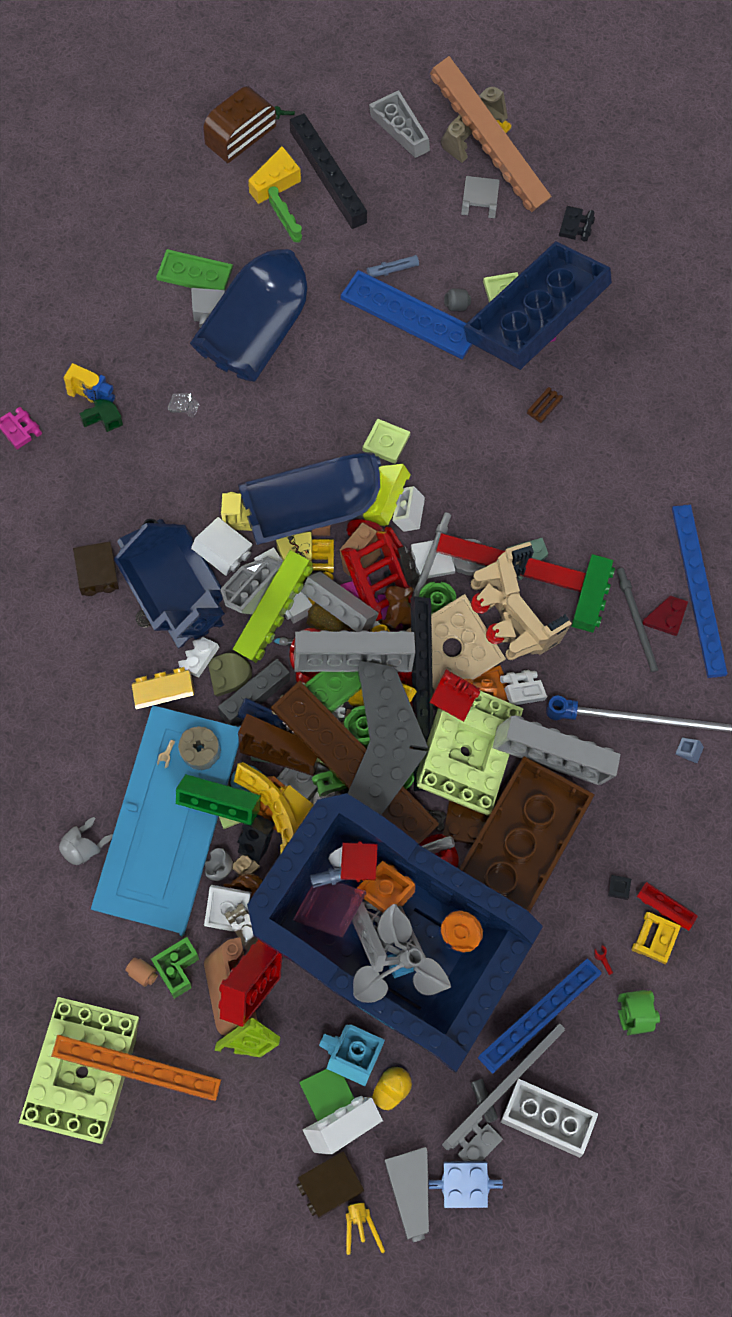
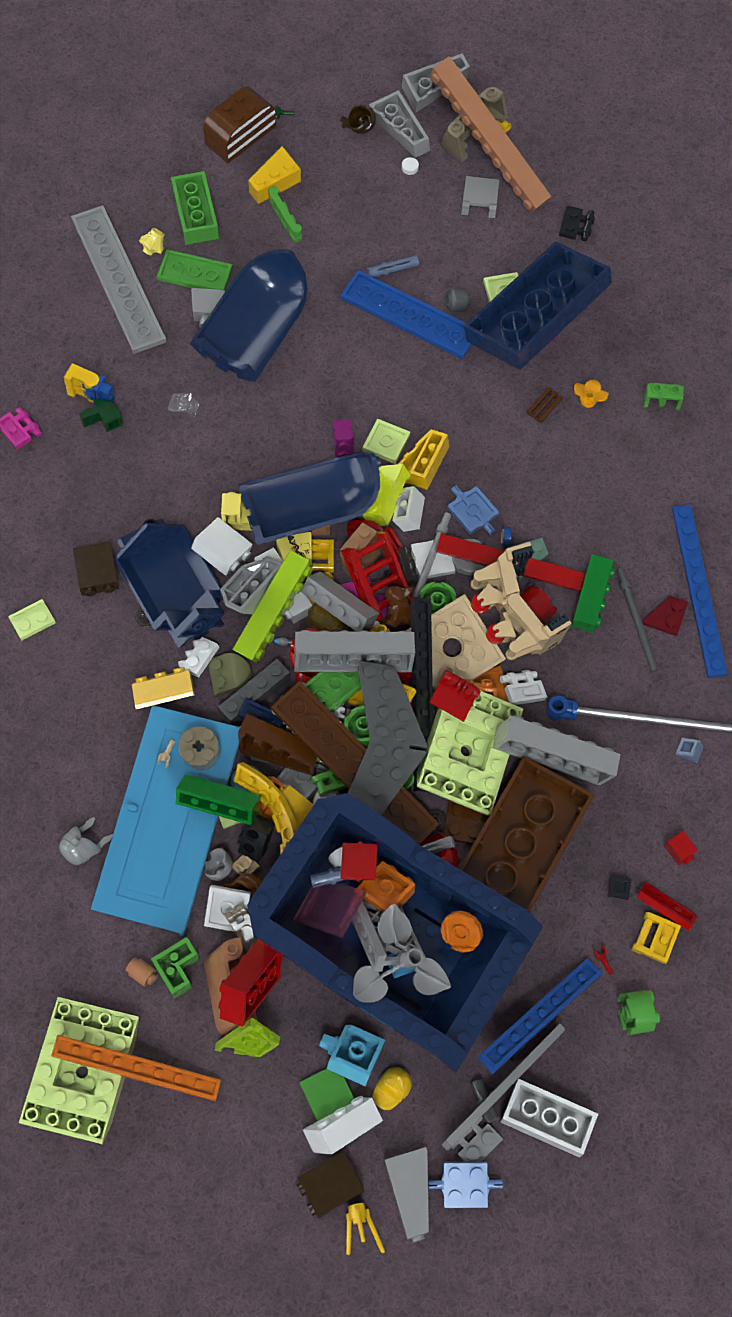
black brick [289,113,367,229] -> none
none -> yellowish green plate [8,599,56,641]
none -> light grey plate [71,205,166,354]
none -> light yellow rock [139,228,164,255]
none -> bright green brick [171,171,219,245]
none -> magenta brick [333,420,353,457]
none -> dark brown hat [340,105,376,134]
none -> yellow wedge [395,429,450,490]
none -> light grey wedge [402,53,470,113]
none -> white tile [402,157,419,175]
none -> medium blue plate [447,485,499,535]
none -> blue tile [501,527,511,546]
none -> red brick [520,584,557,625]
none -> light orange plate [574,380,609,408]
none -> bright green window [644,383,684,410]
none -> red brick [664,831,698,866]

